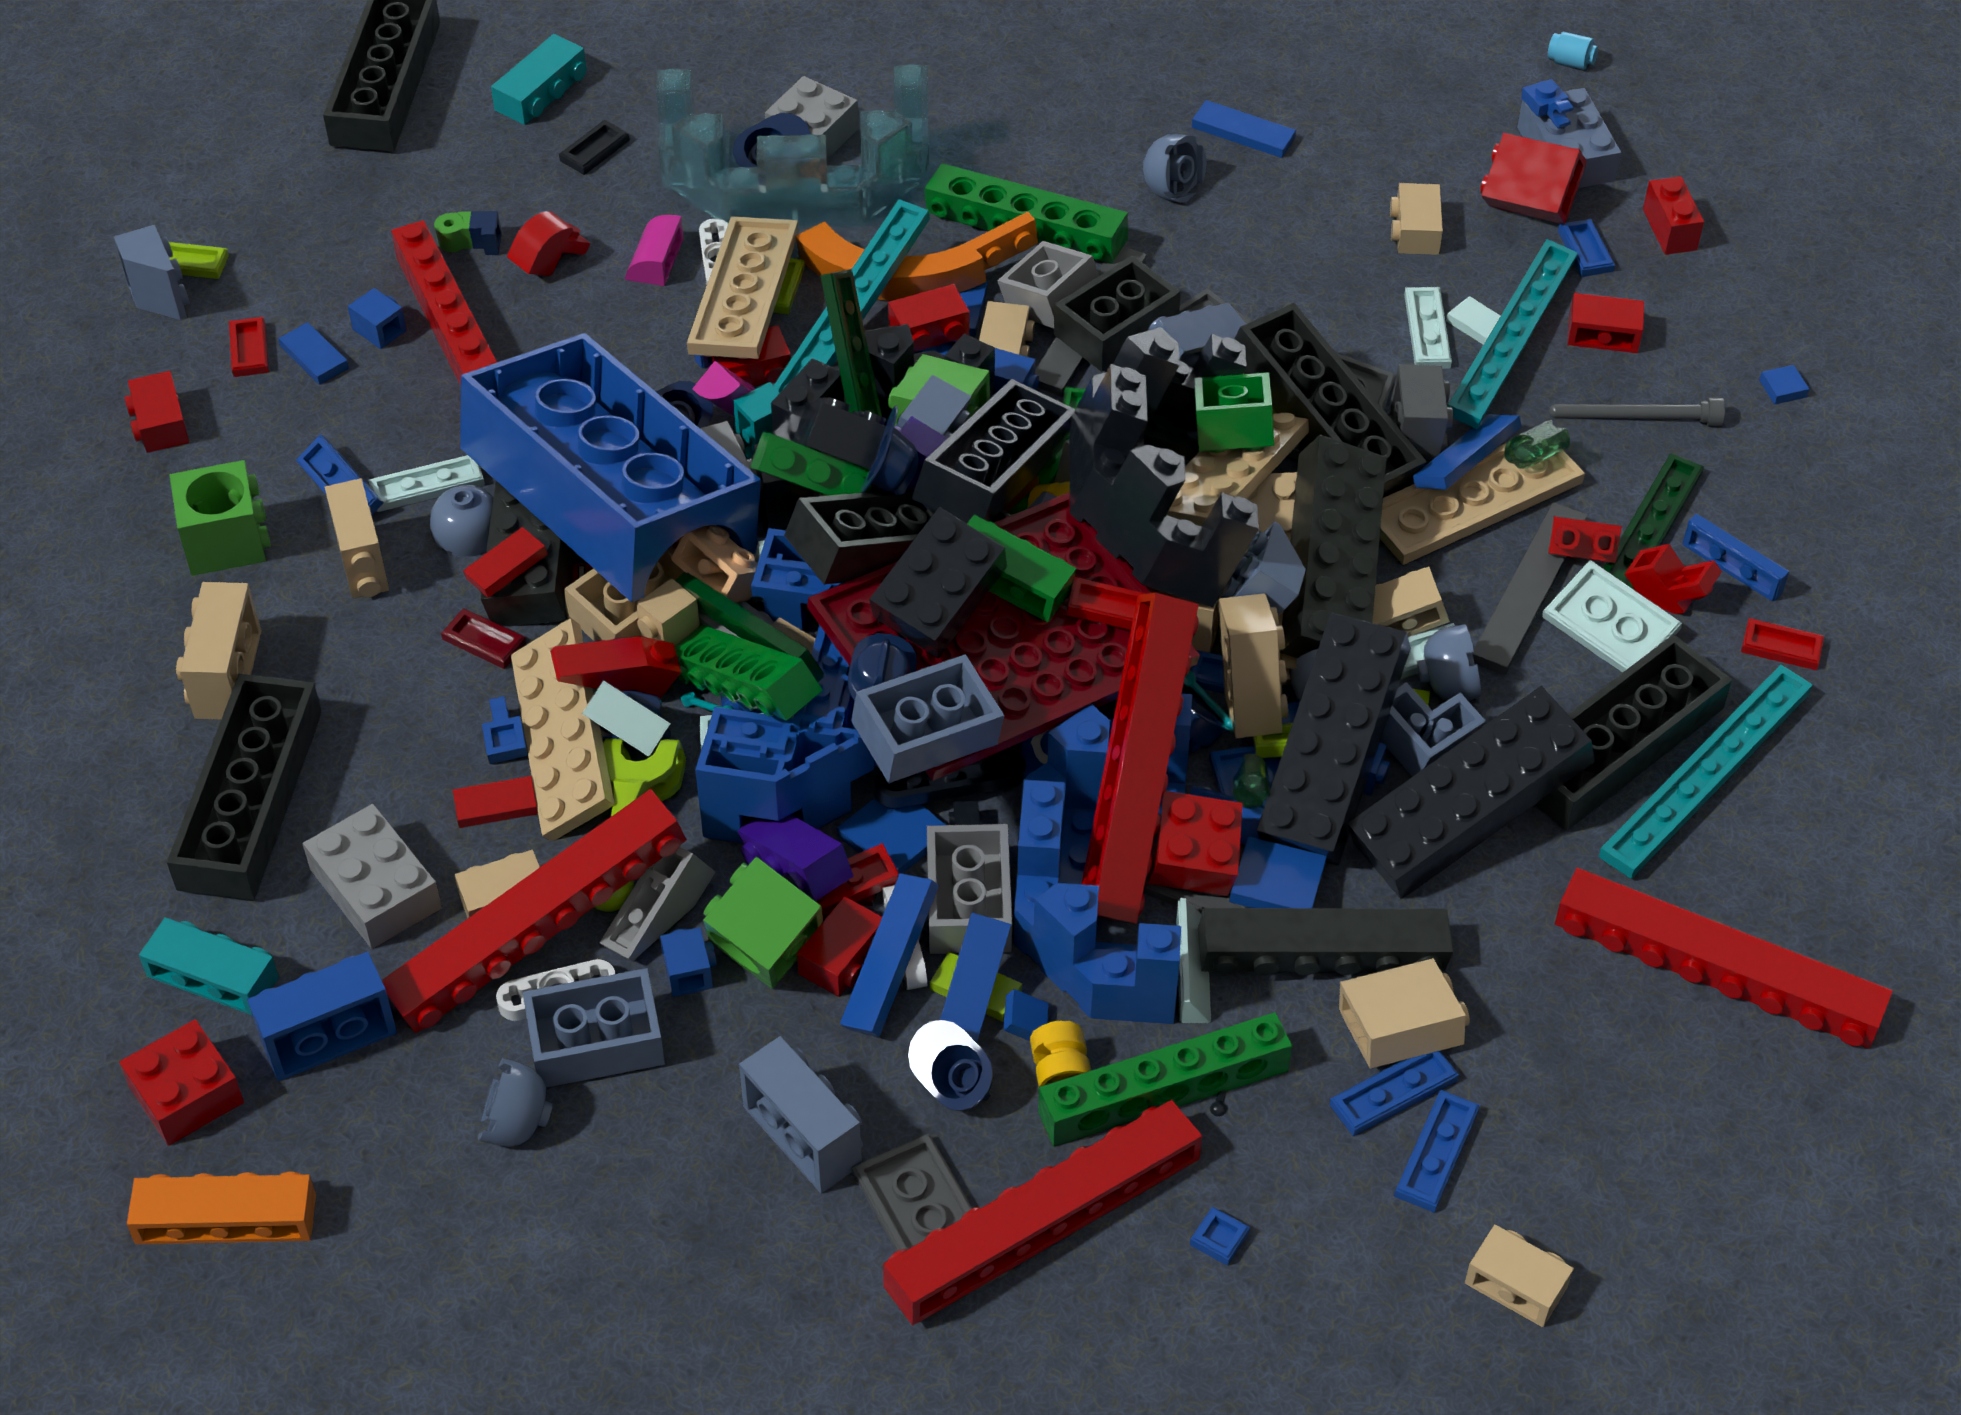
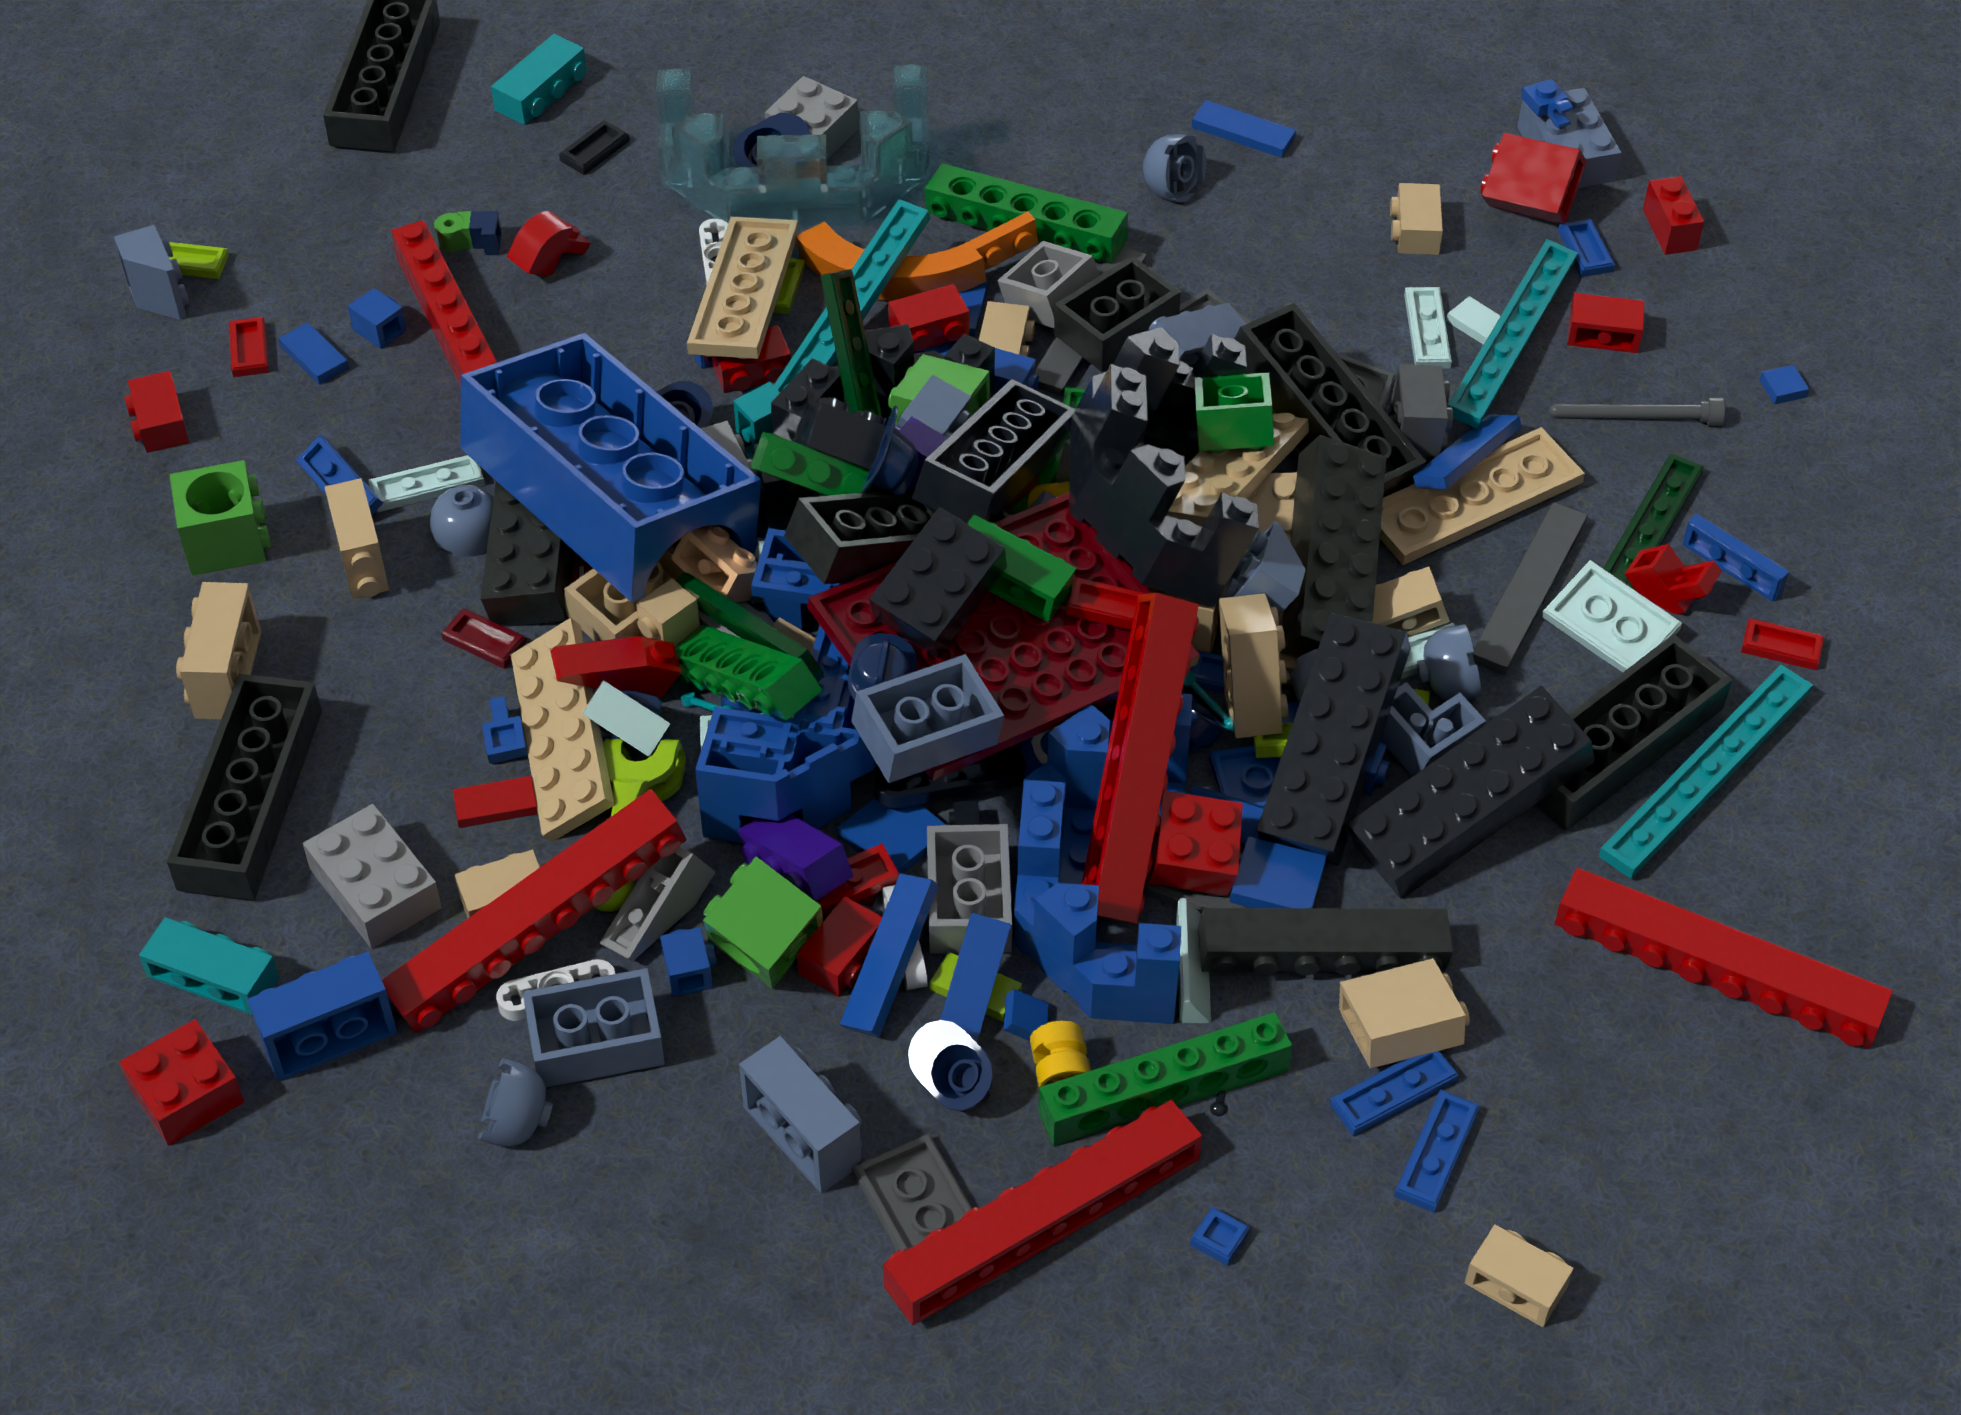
orange brick [127,1172,316,1244] -> none
red tile [463,527,548,598] -> none
dark pink brick [625,215,684,286] -> none
dark pink brick [692,361,755,418] -> none
clear green piece [1232,754,1270,809] -> none
clear green piece [1504,419,1570,469] -> none
medium azure brick [1547,31,1598,70] -> none
red hips [1548,516,1622,563] -> none

